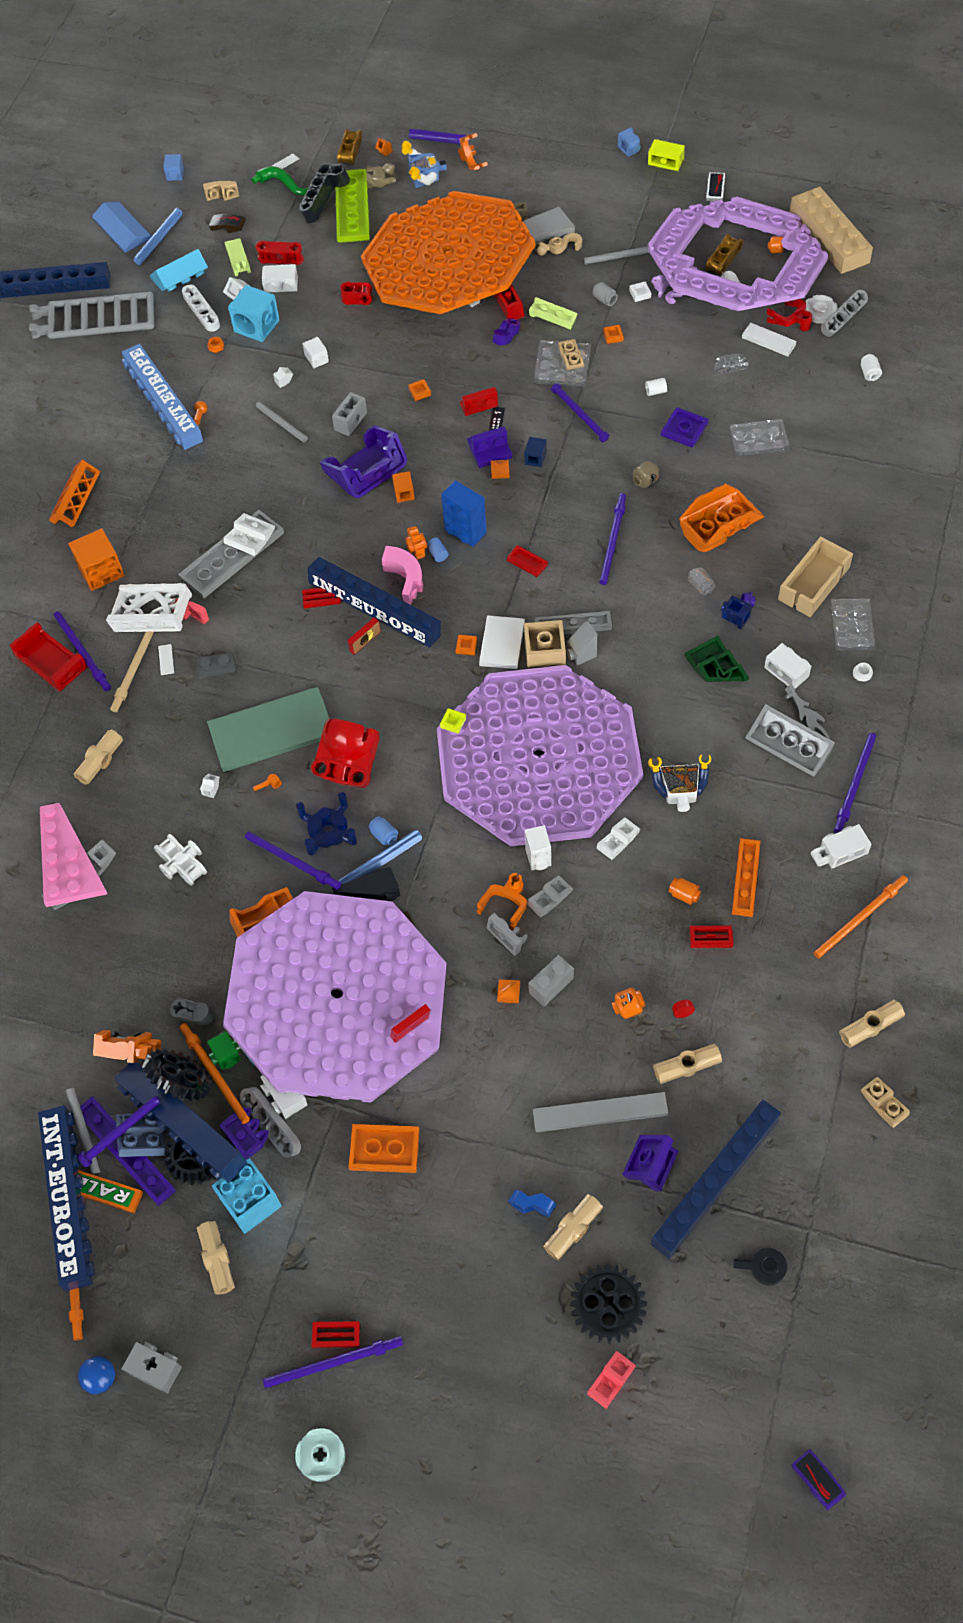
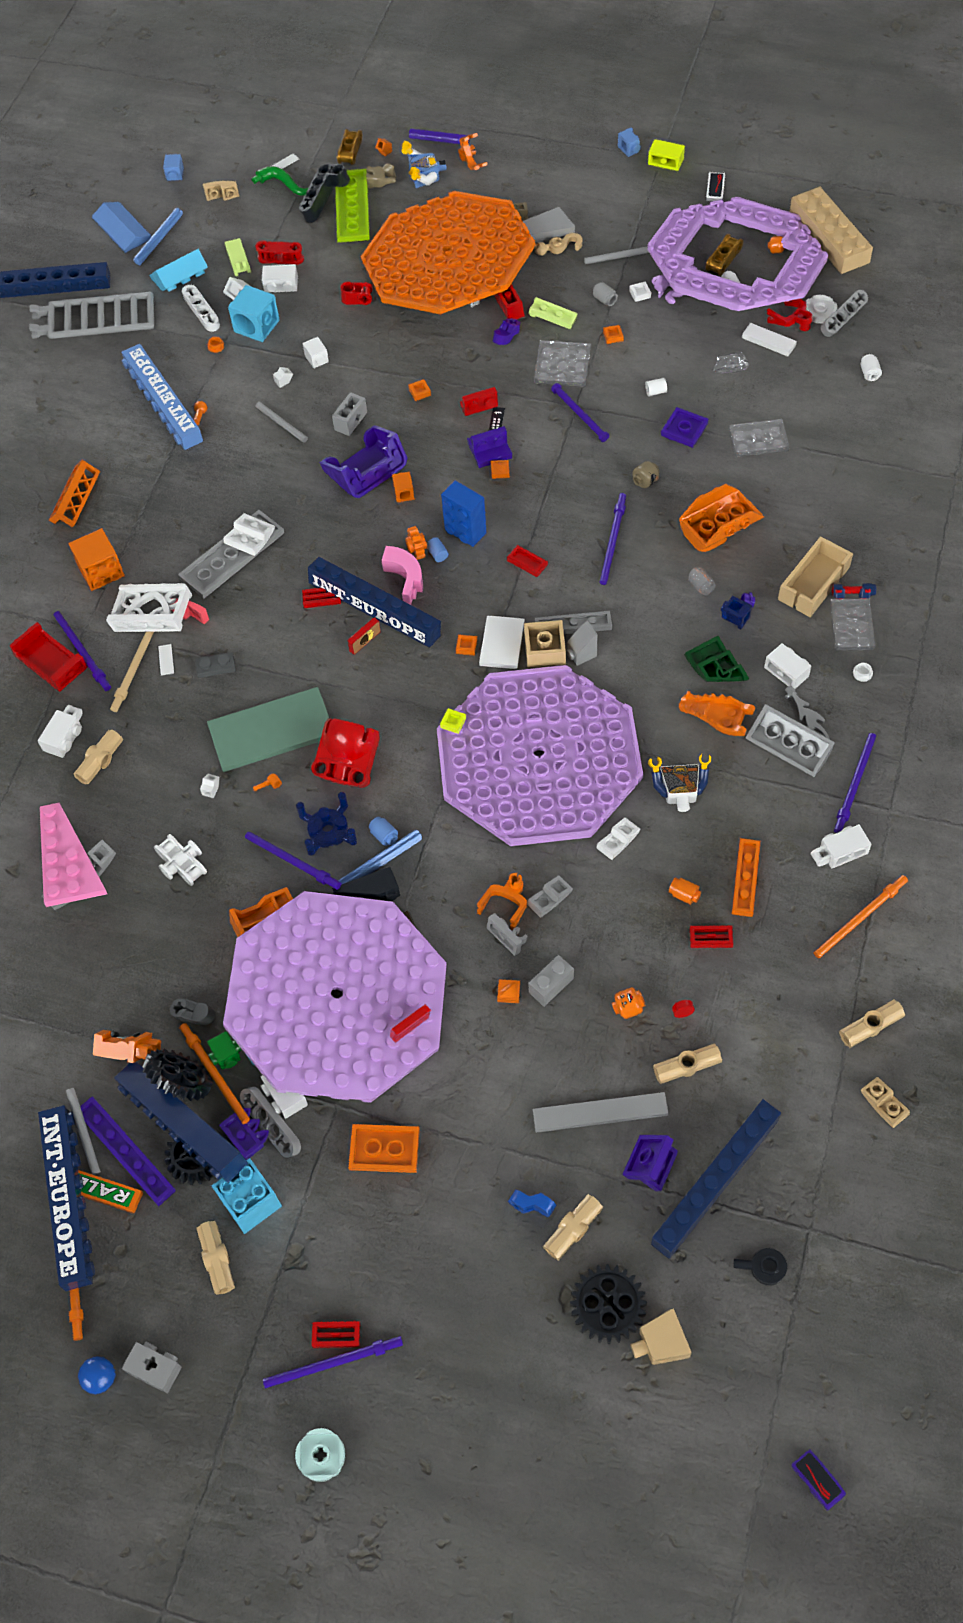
dark purple bar [77,1096,160,1167] -> none
sand blue slope [116,1113,165,1157] -> none
slope [209,214,246,233] -> none
dark blue brick [524,437,547,467] -> none
white brick [525,825,551,870] -> none
tan slope [558,339,584,370] -> none
coral slope [587,1351,636,1409] -> none
none -> white brick [38,705,82,758]
none -> tan torso [630,1308,691,1365]
none -> orange animal [679,691,756,736]
none -> dark blue piece [832,583,876,599]

